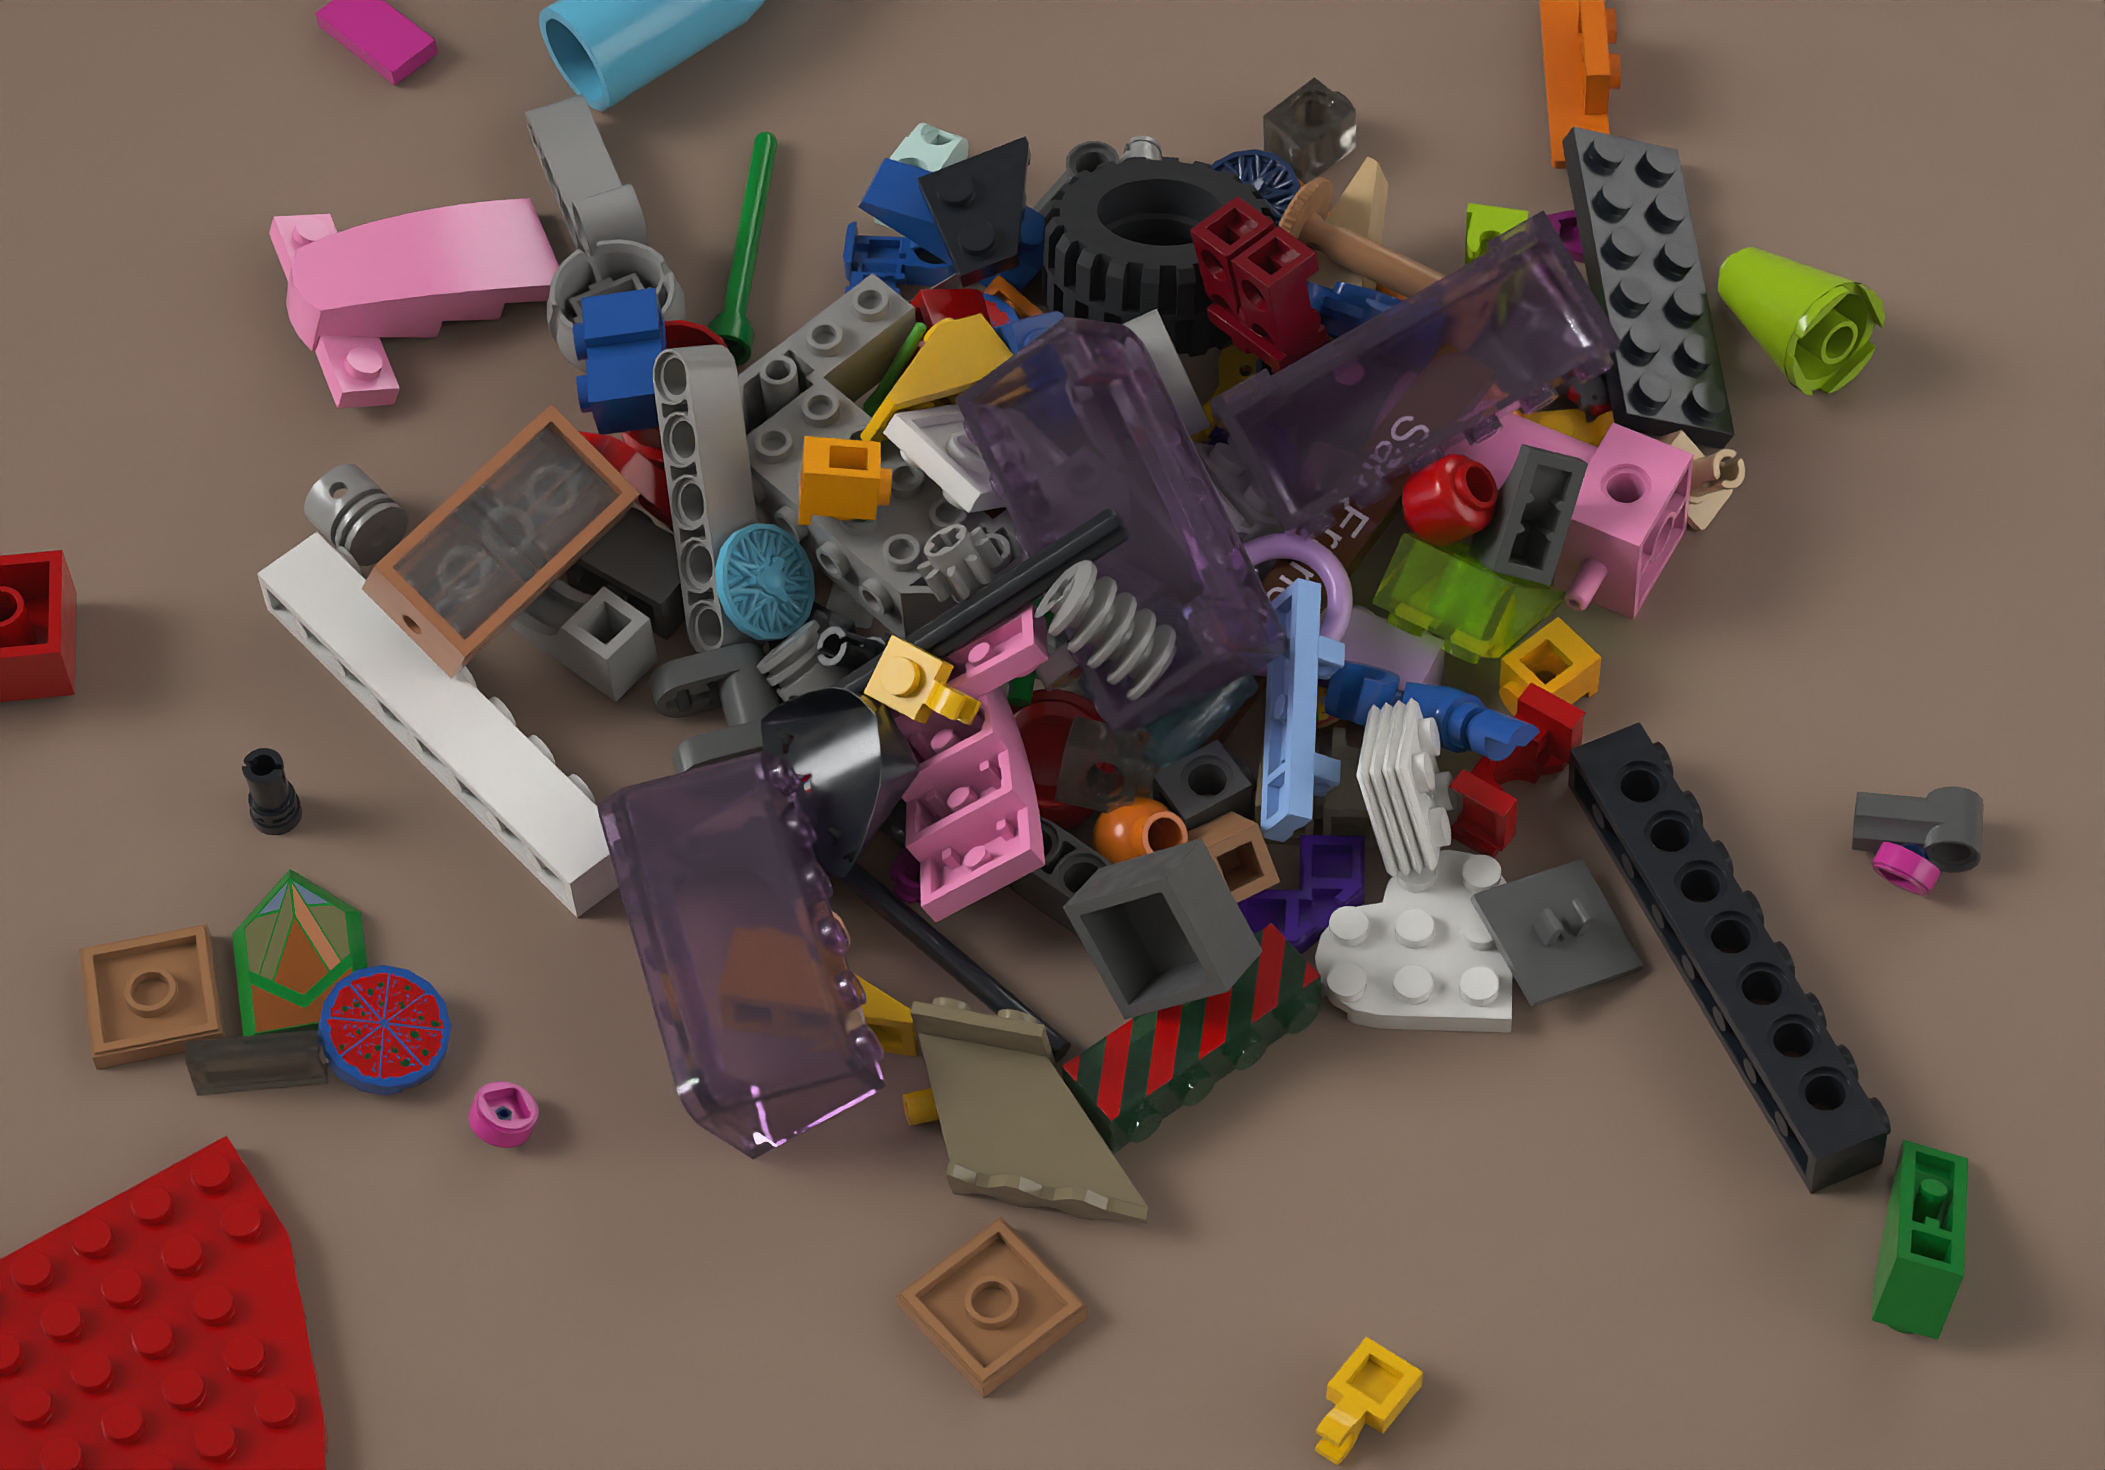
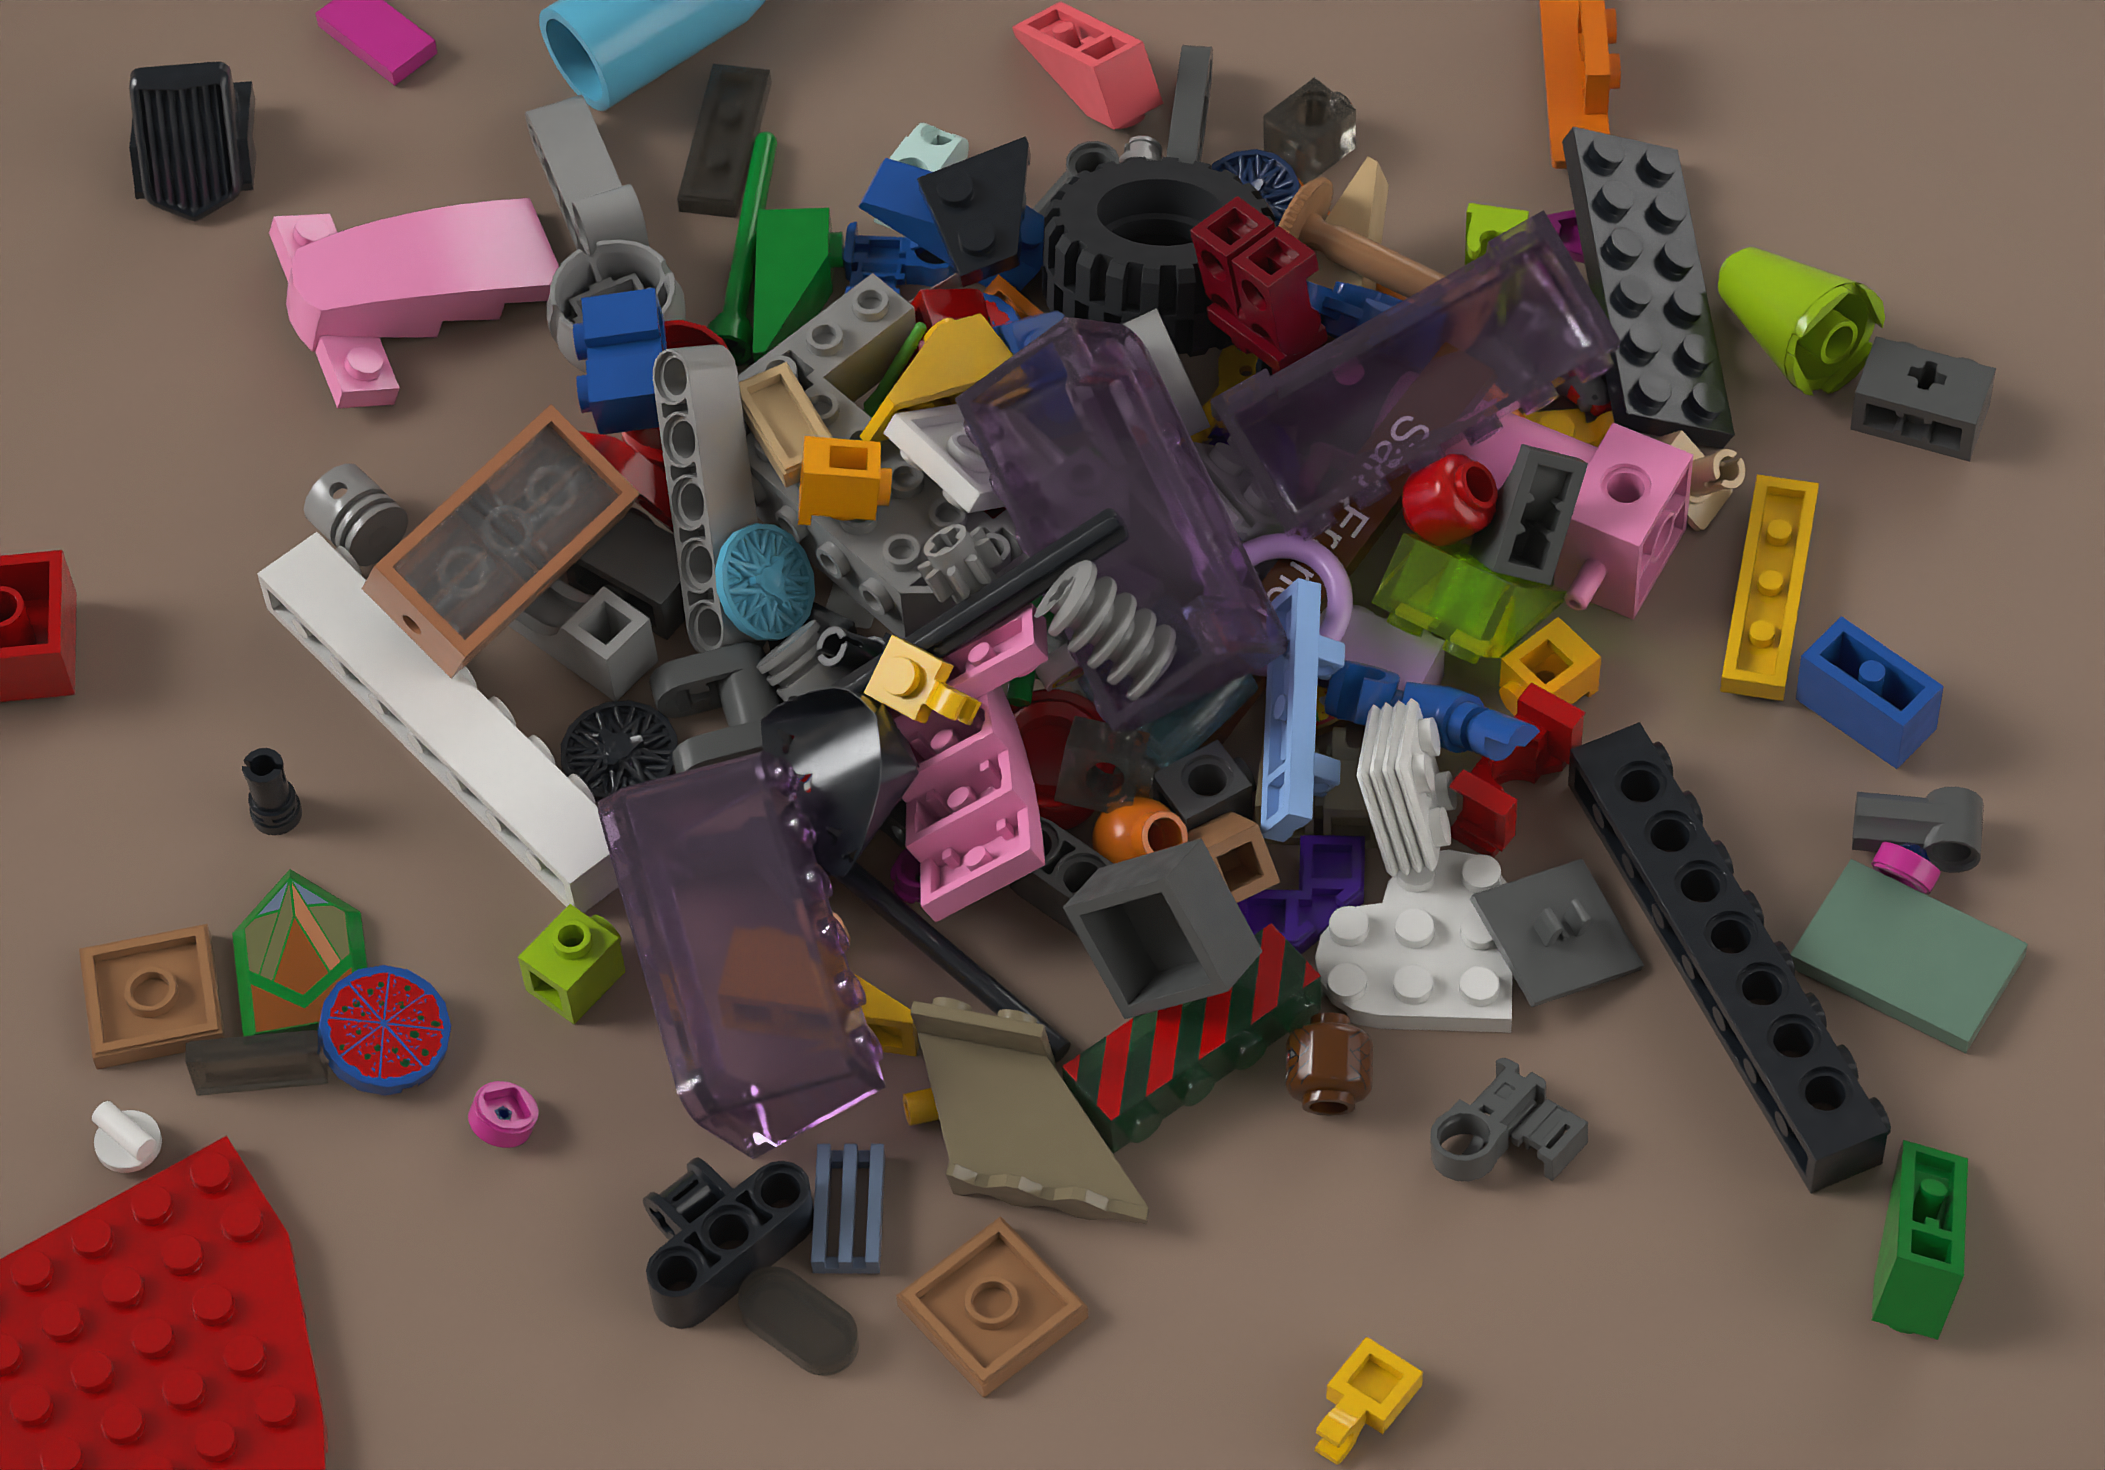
none -> white plate [92,1101,162,1173]
none -> black piece [129,61,256,222]
none -> lime brick [518,904,626,1024]
none -> black wheel [561,700,678,805]
none -> black piece [643,1157,814,1329]
none -> clear smoke tile [677,64,772,218]
none -> clear smoke tile [738,1266,859,1375]
none -> tan tile [739,362,833,488]
none -> green slope [753,208,844,363]
none -> sand blue tile [811,1144,886,1273]
none -> coral slope [1012,1,1164,130]
none -> dark grey beam [1167,45,1213,164]
none -> reddish brown head [1286,1012,1373,1116]
none -> dark grey piece [1430,1058,1588,1181]
none -> yellow plate [1720,474,1819,701]
none -> sand green tile [1790,859,2028,1053]
none -> blue brick [1796,616,1944,769]
none -> dark grey brick [1850,336,1996,462]

